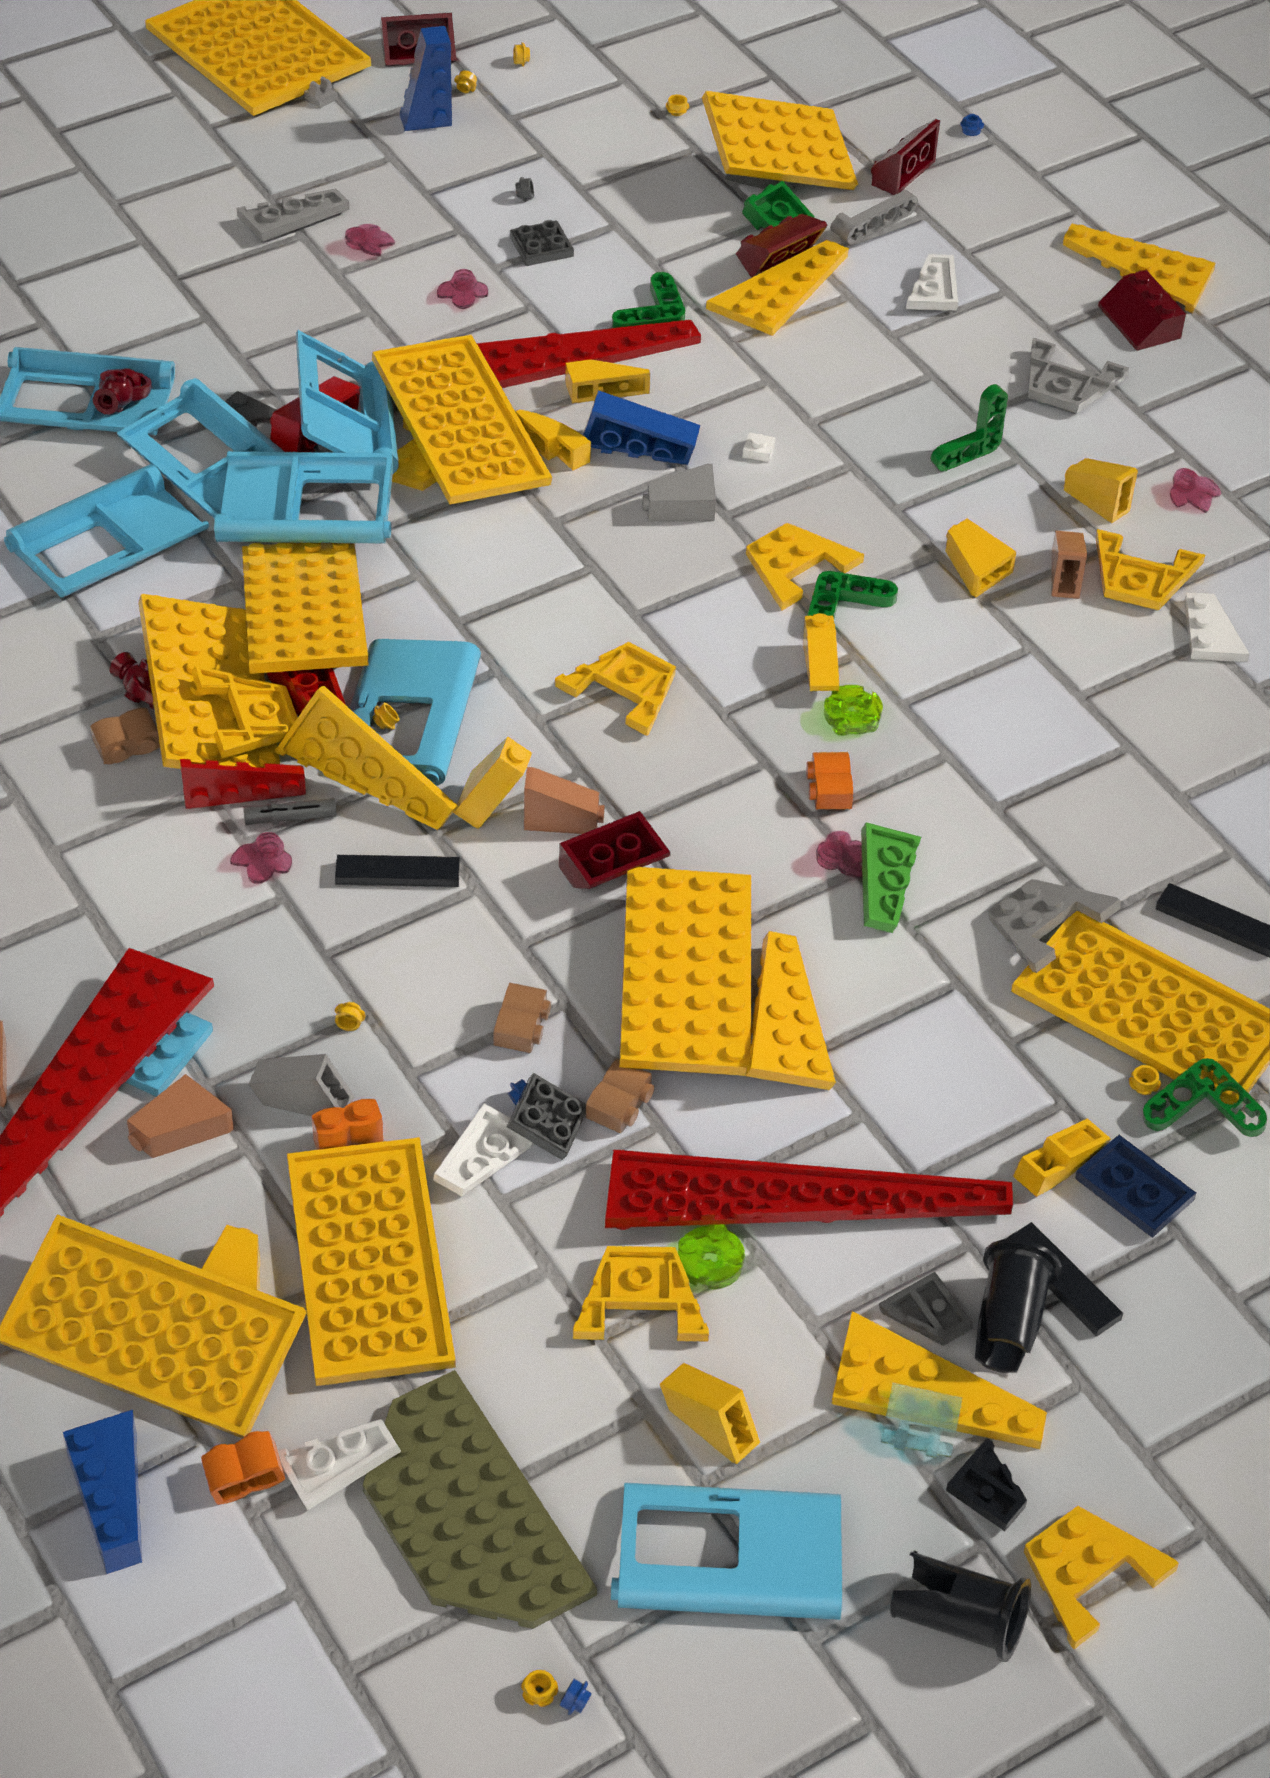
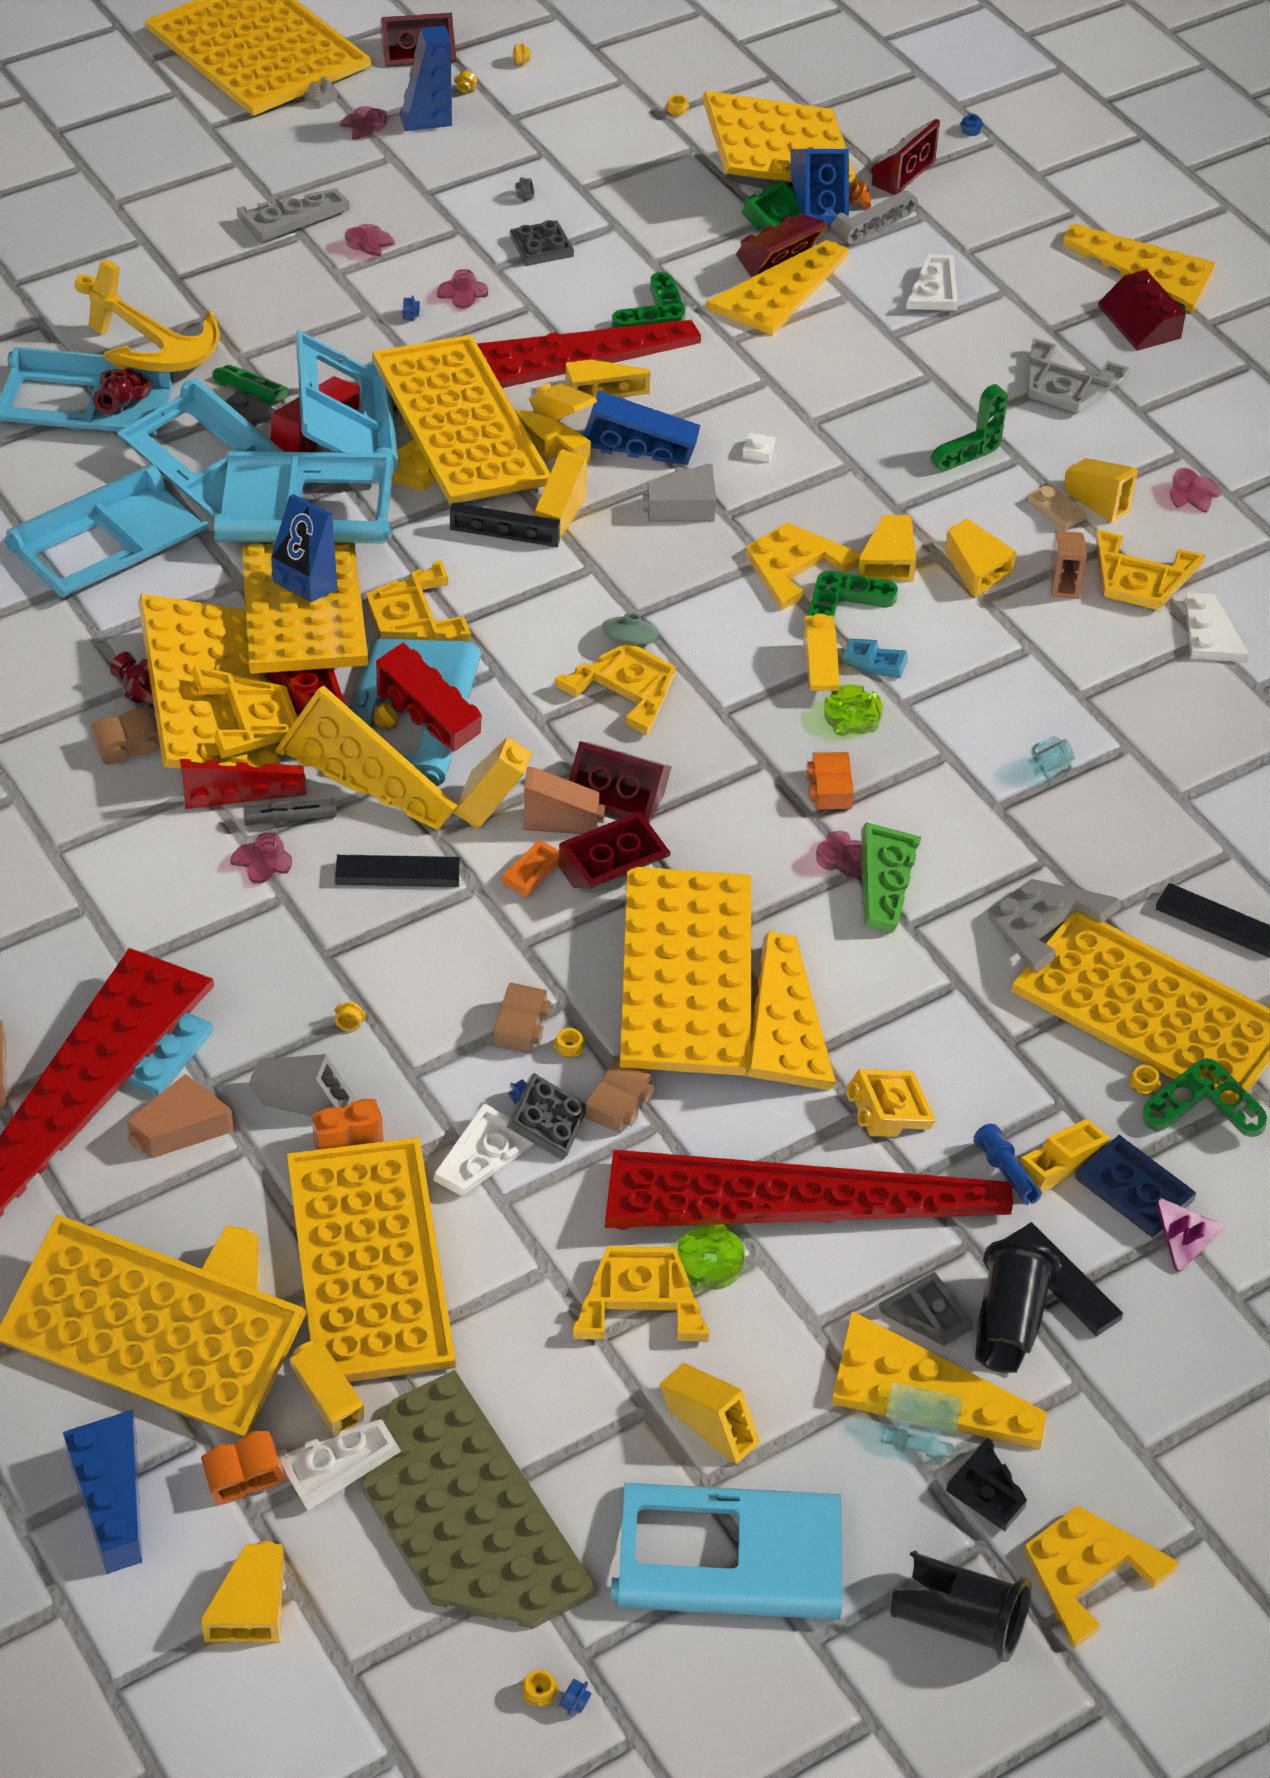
none -> yellow piece [74,259,220,372]
none -> yellow slope [201,1541,285,1643]
none -> green hinge [212,364,289,403]
none -> blue slope [271,494,337,602]
none -> yellow slope [290,1340,364,1438]
none -> clear pink plate [340,106,387,140]
none -> yellow wing [366,560,471,642]
none -> red wedge [376,642,482,752]
none -> blue plate [403,295,420,321]
none -> black tile [450,503,560,547]
none -> orange plate [502,839,559,898]
none -> yellow slope [528,382,597,421]
none -> yellow slope [535,449,587,538]
none -> yellow plate [553,1028,585,1058]
none -> dark red slope [569,741,672,823]
none -> sand green dish [602,613,659,645]
none -> blue slope [790,149,849,226]
none -> dark azure slope [842,638,908,678]
none -> yellow plate [846,1069,936,1137]
none -> orange plate [849,181,871,210]
none -> yellow slope [858,515,916,581]
none -> blue pin [973,1124,1042,1205]
none -> tan plate [1027,483,1086,531]
none -> clear light blue head [1028,736,1075,780]
none -> piece [1156,1199,1222,1272]

